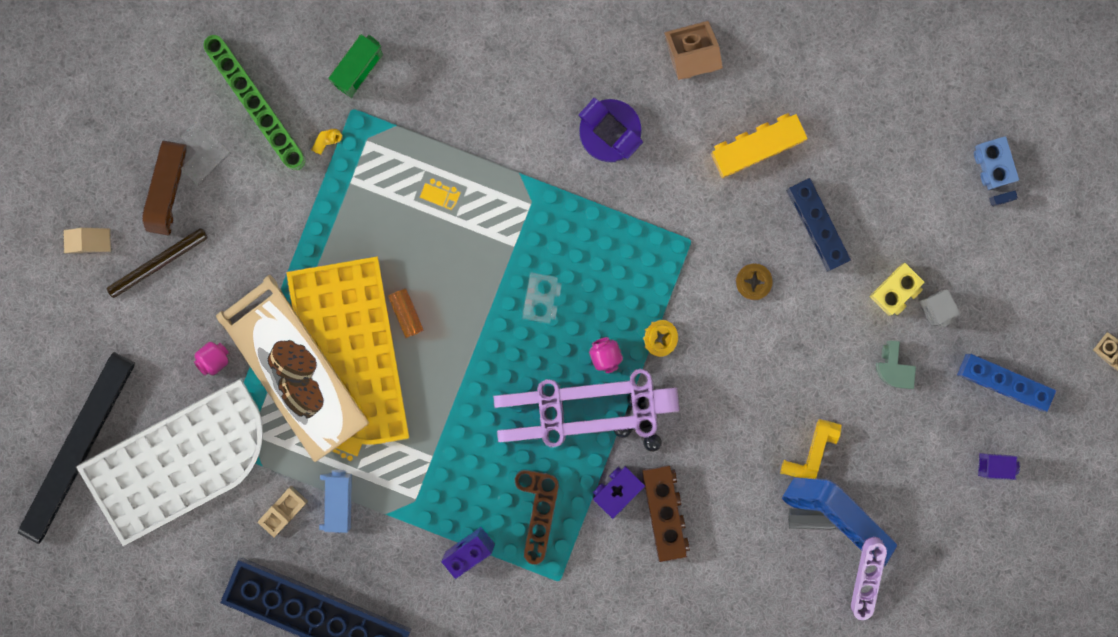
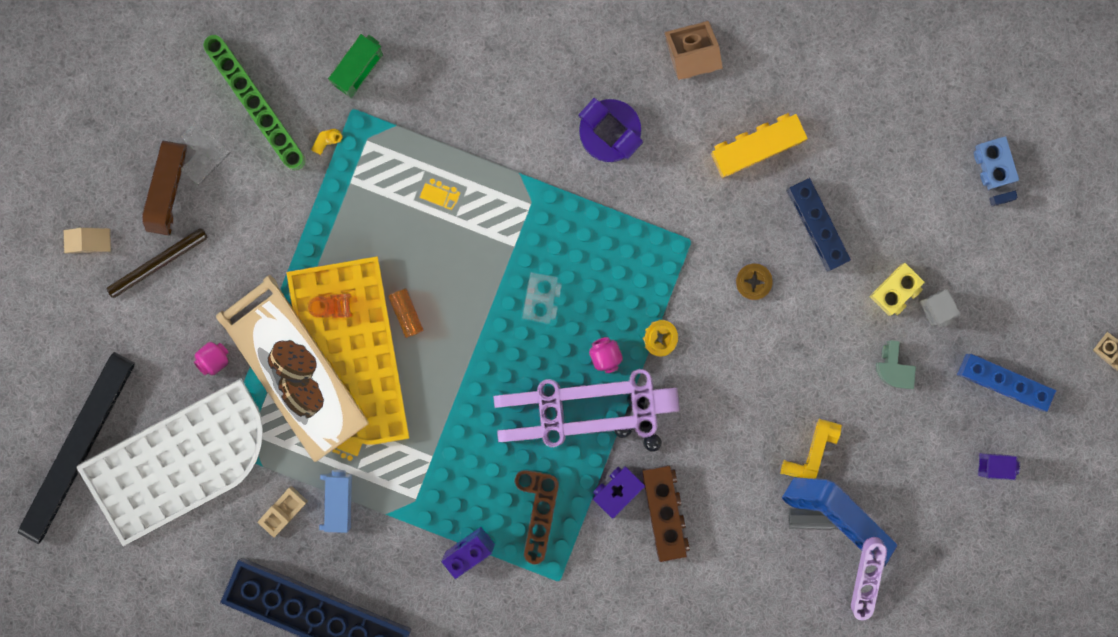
none -> clear orange piece [307,294,353,318]

